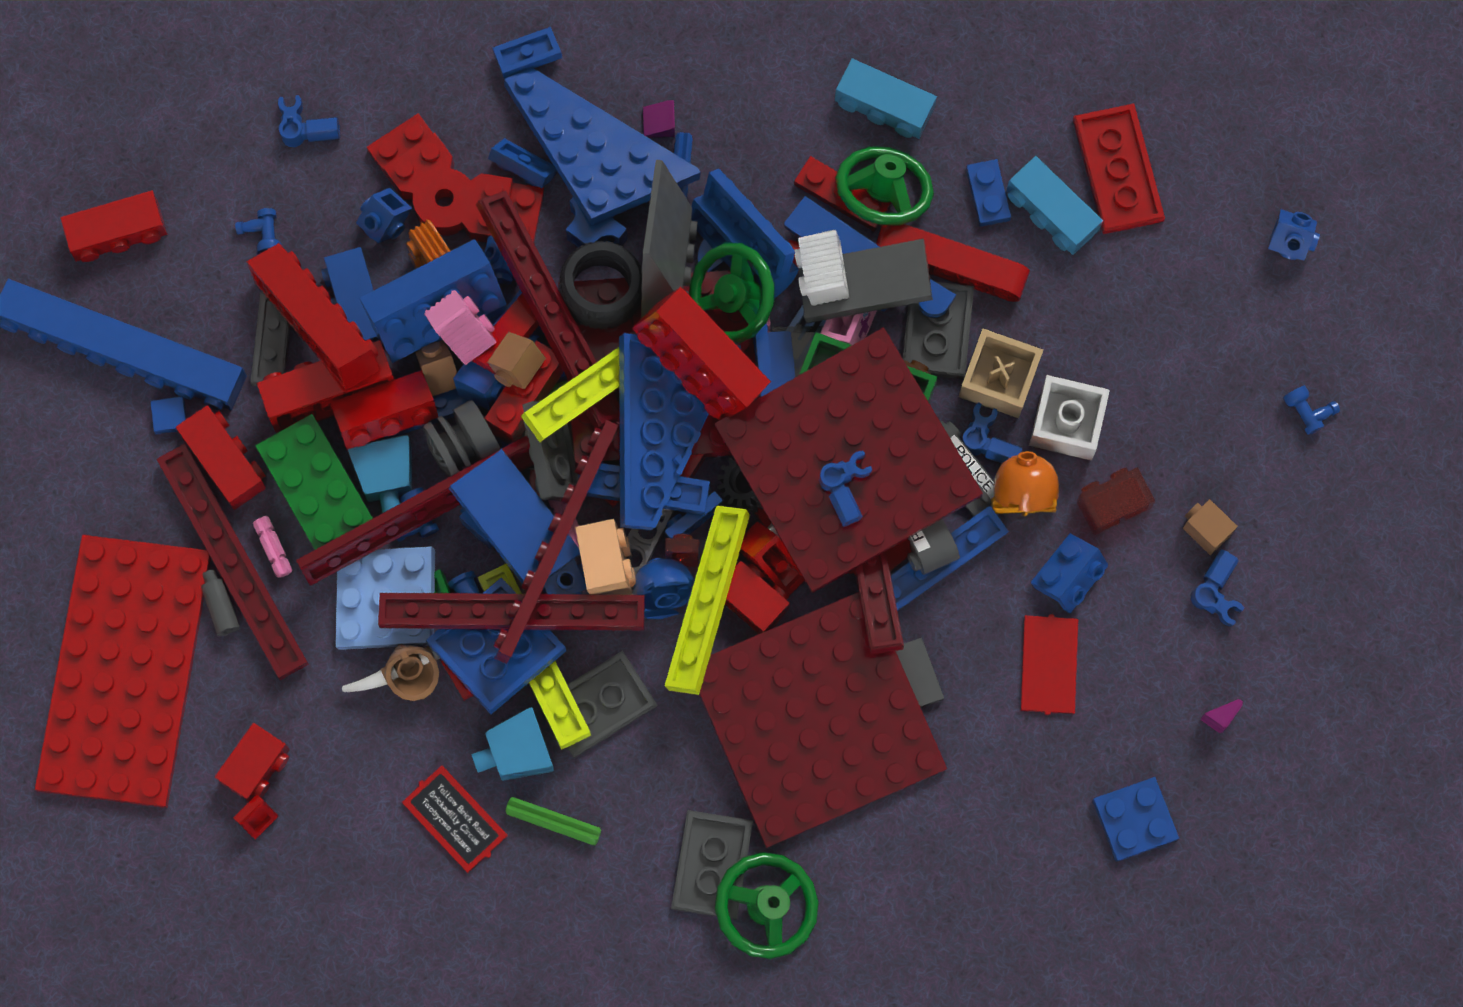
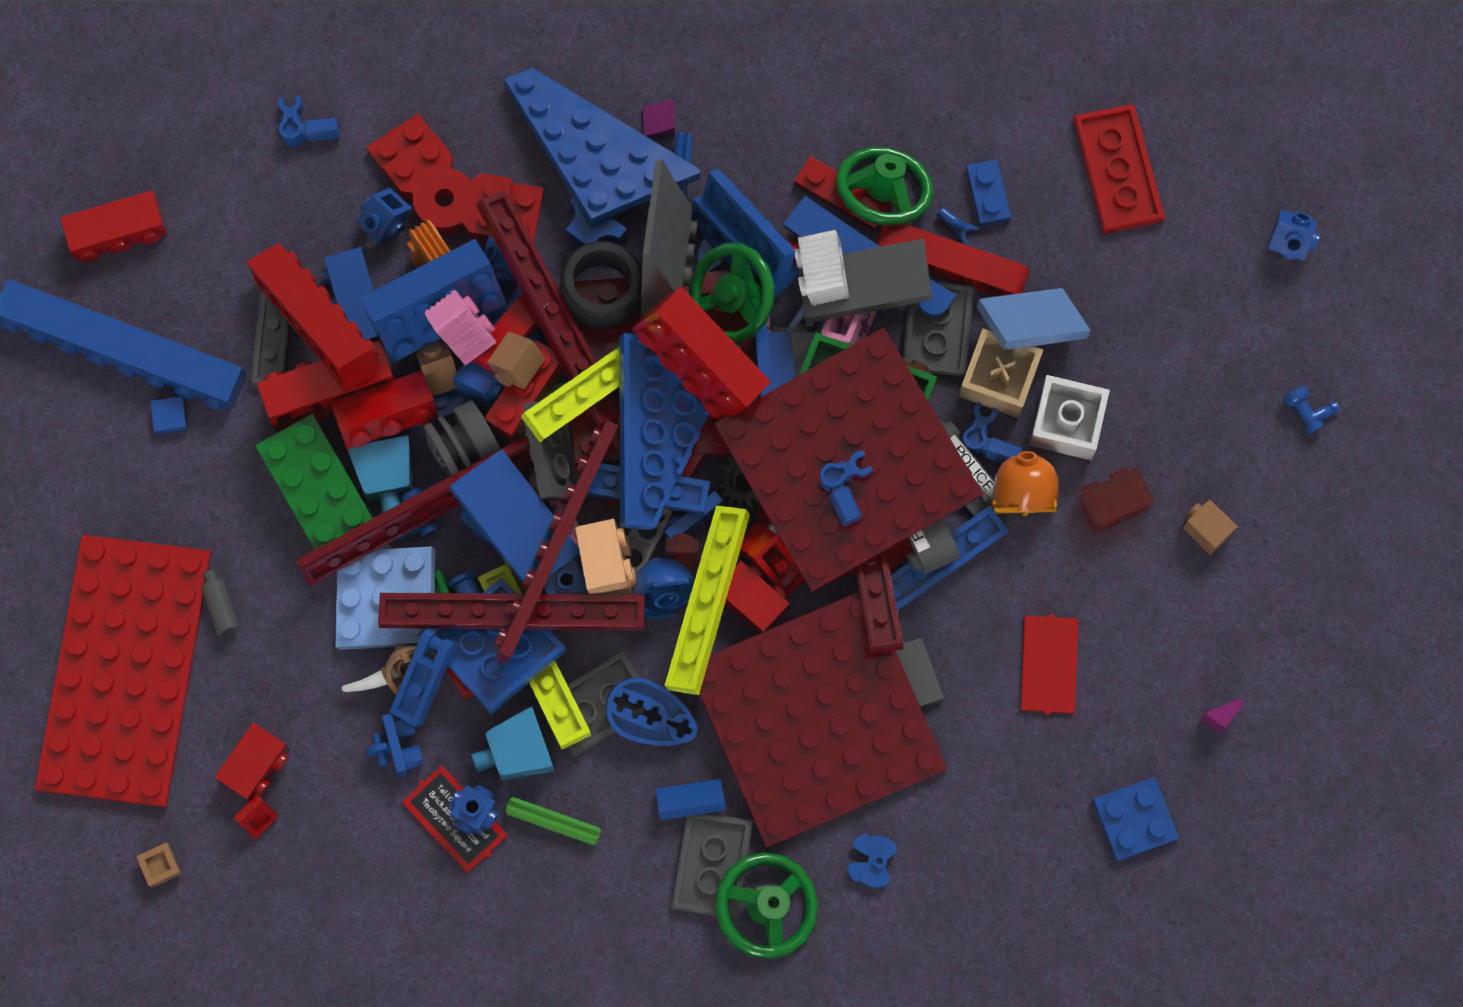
dark red plate [156,443,309,680] -> none
red brick [176,405,266,510] -> none
blue piece [235,208,282,255] -> none
bright pink axle [253,516,292,578] -> none
blue plate [488,138,557,188] -> none
blue plate [492,27,562,79] -> none
dark azure brick [835,58,937,139] -> none
dark azure brick [1006,156,1103,255] -> none
blue bracket [1031,533,1108,613] -> none
blue bar [1191,550,1244,627] -> none
none -> medium nougat plate [136,842,182,888]
none -> blue hips [365,713,423,778]
none -> blue plate [390,628,458,727]
none -> blue brick [448,785,499,836]
none -> blue piece [605,677,698,746]
none -> blue tile [655,779,726,820]
none -> blue piece [847,833,897,889]
none -> blue bar [936,207,980,245]
none -> medium blue tile [977,288,1090,350]

